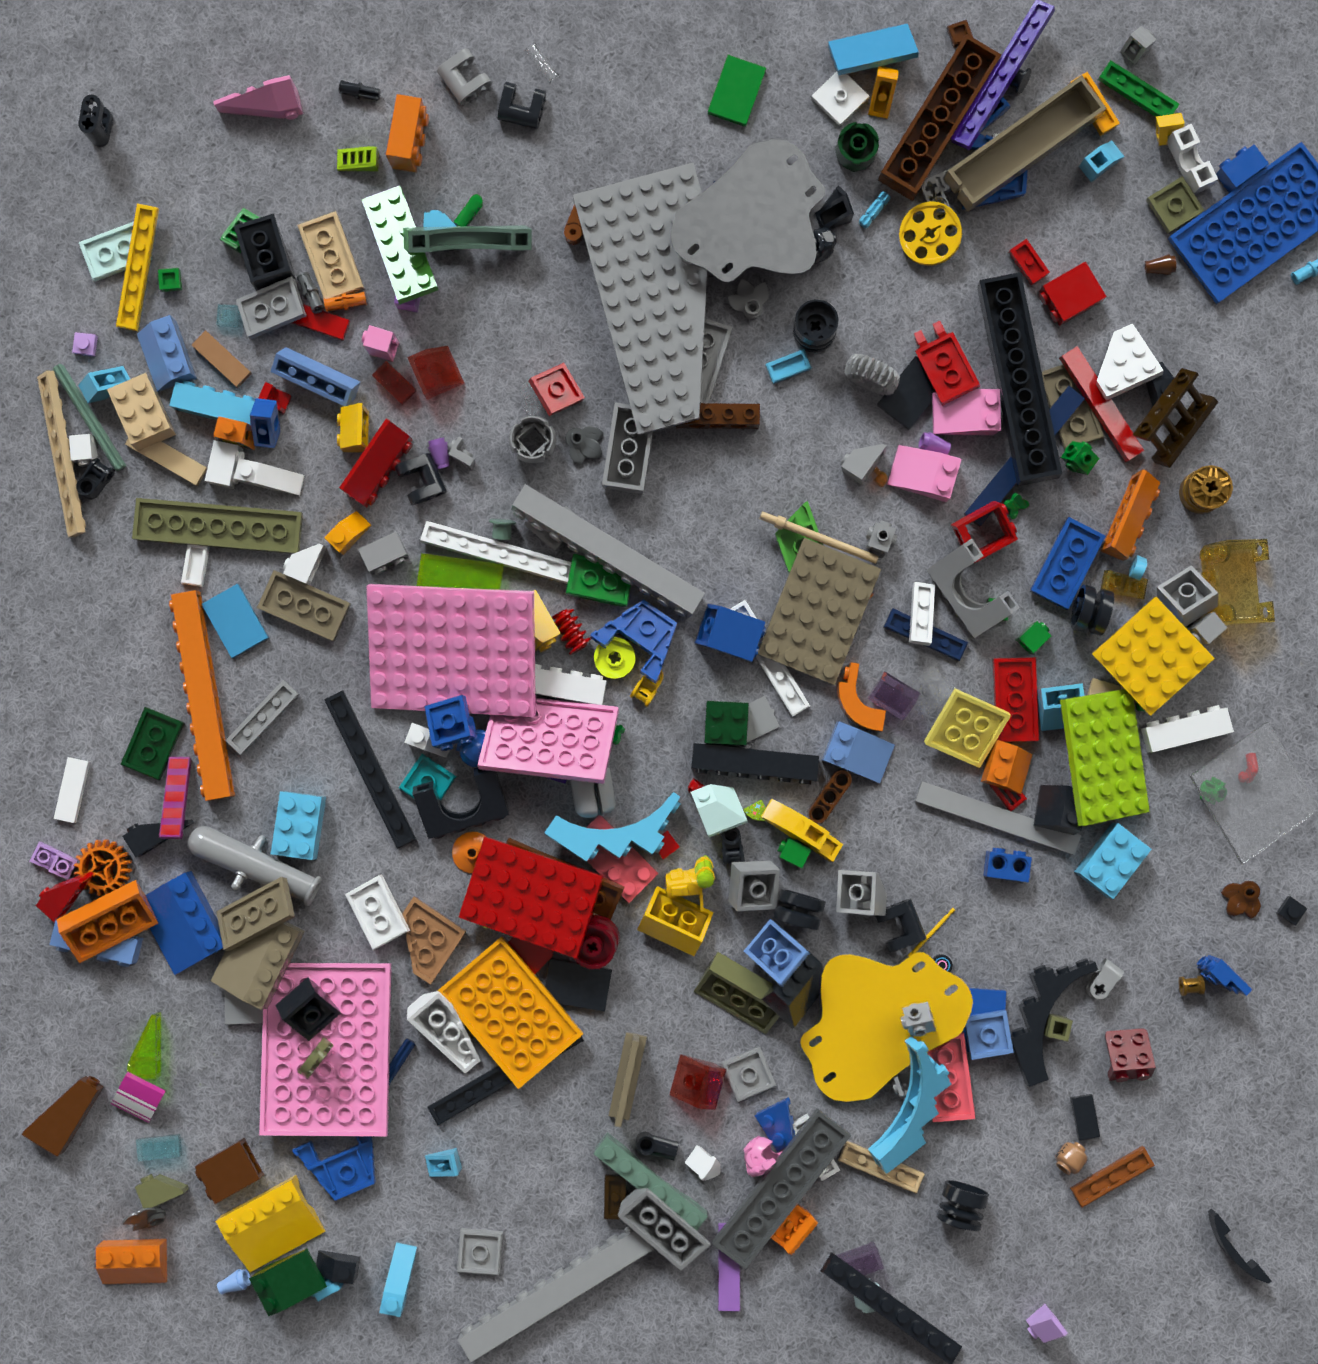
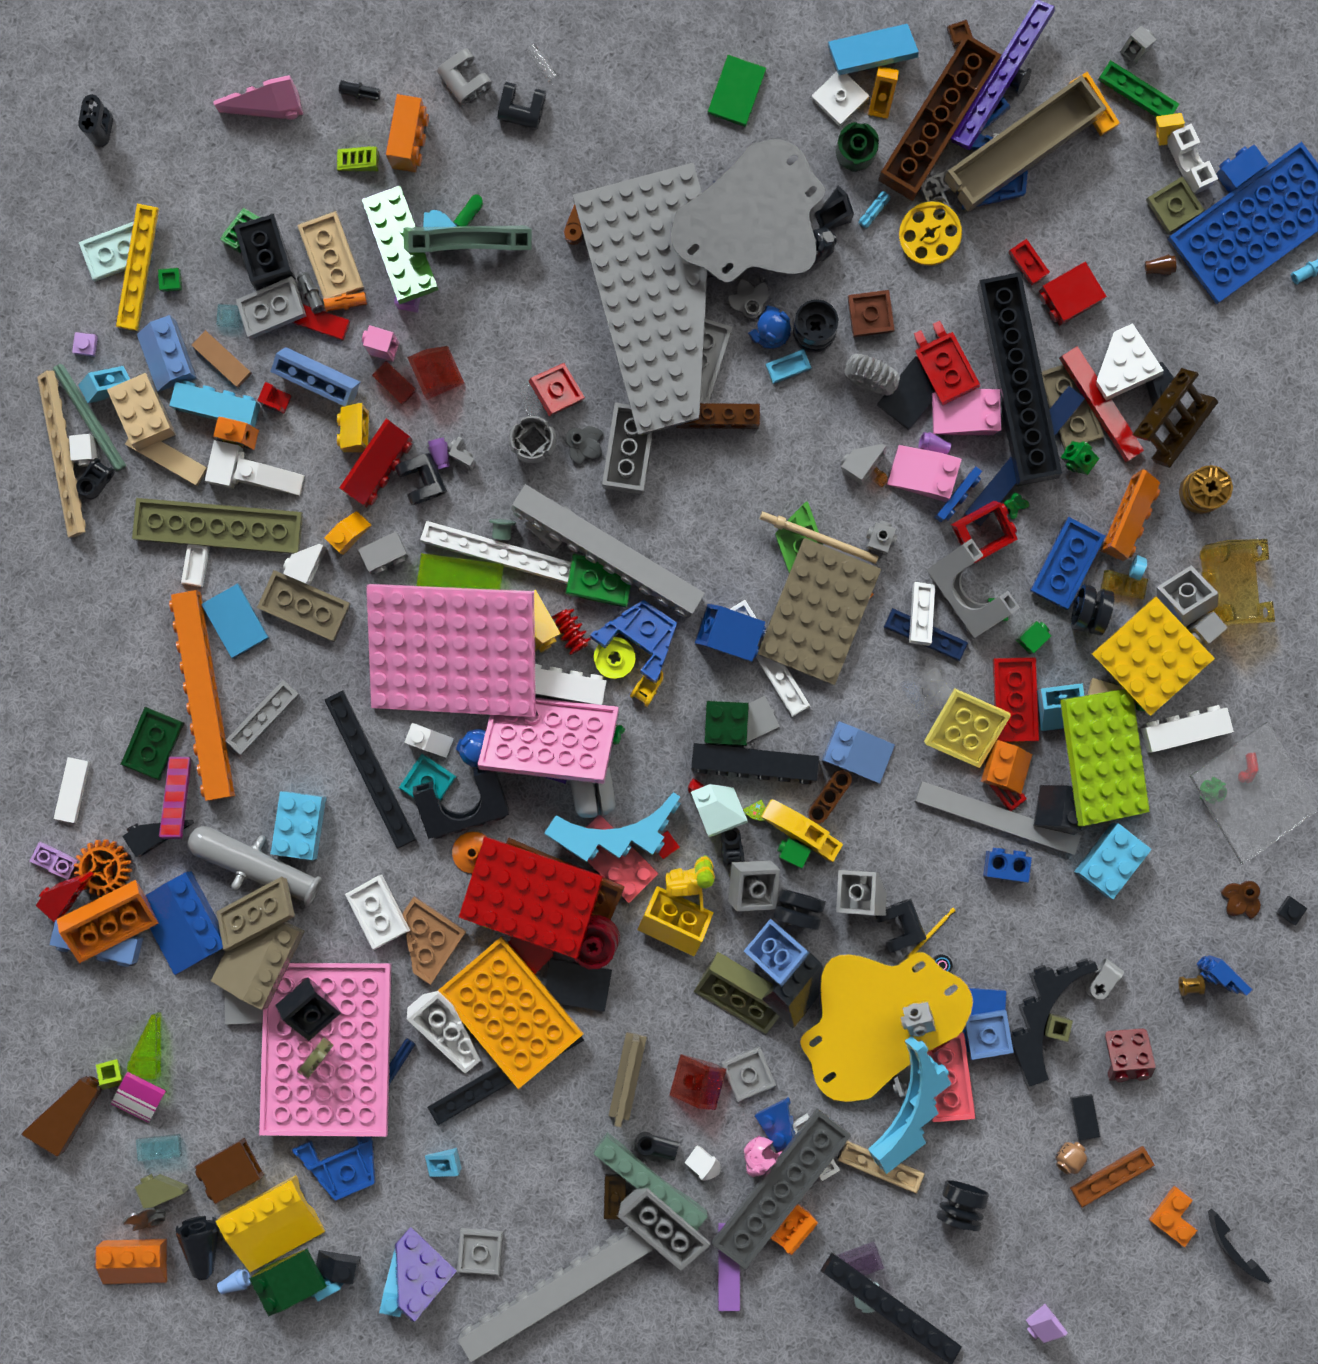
blue brick [250,398,281,448] -> none
blue plate [424,695,477,751] -> none
orange arch [837,662,886,732] -> none
clear purple brick [868,671,920,721] -> none
medium azure slope [1079,141,1124,182] -> none
none -> lime brick [96,1059,123,1090]
none -> black cone [175,1216,219,1280]
none -> plate [395,1227,457,1322]
none -> blue helmet [748,306,791,349]
none -> copper plate [847,290,895,337]
none -> blue plate [934,466,982,522]
none -> orange plate [1149,1186,1197,1247]

